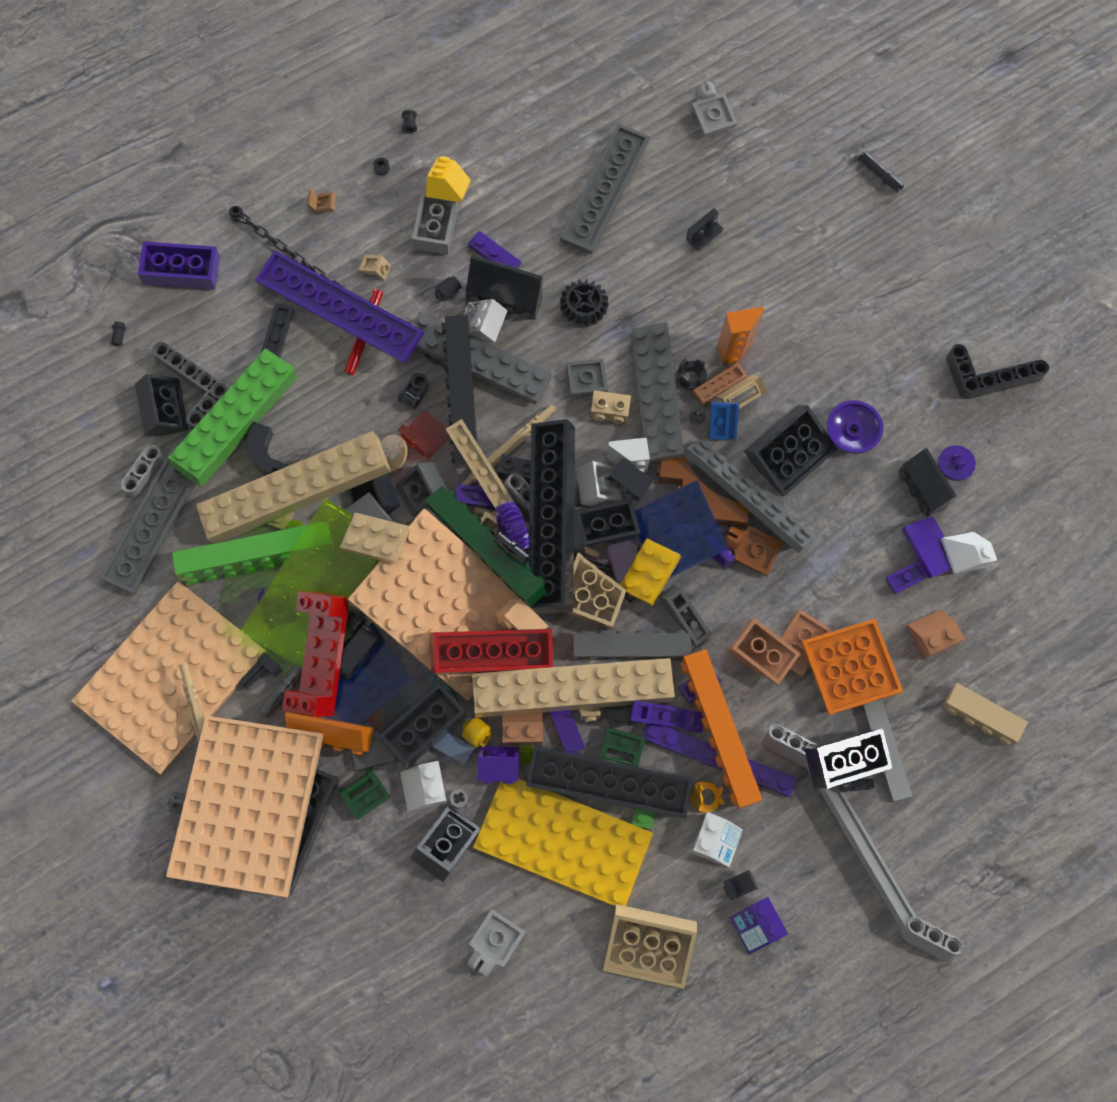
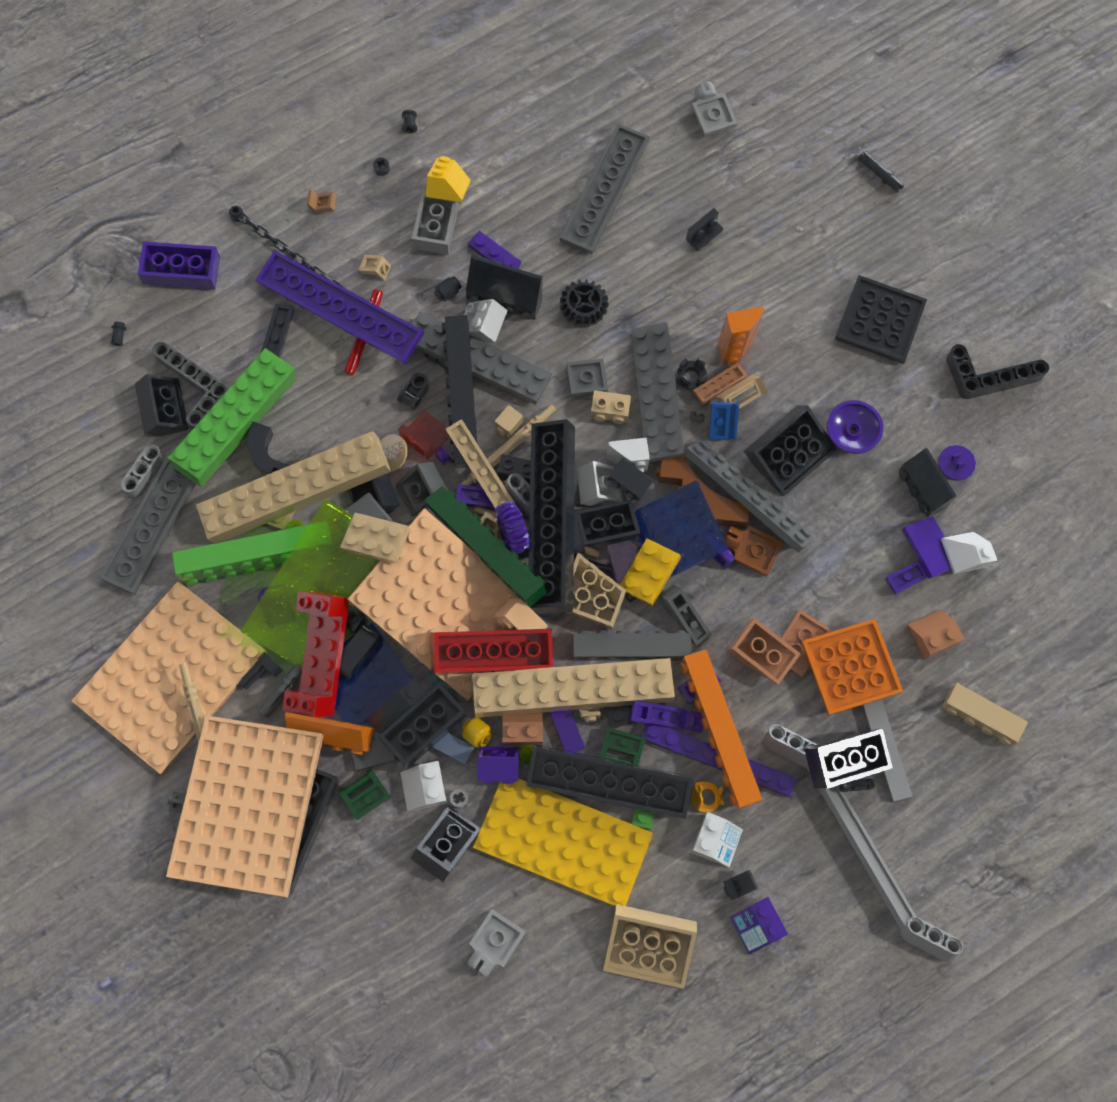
black pin [494,532,531,566] -> none
none -> dark purple bush [434,446,451,465]
none -> tan brick [495,405,523,439]
none -> black plate [835,275,927,364]

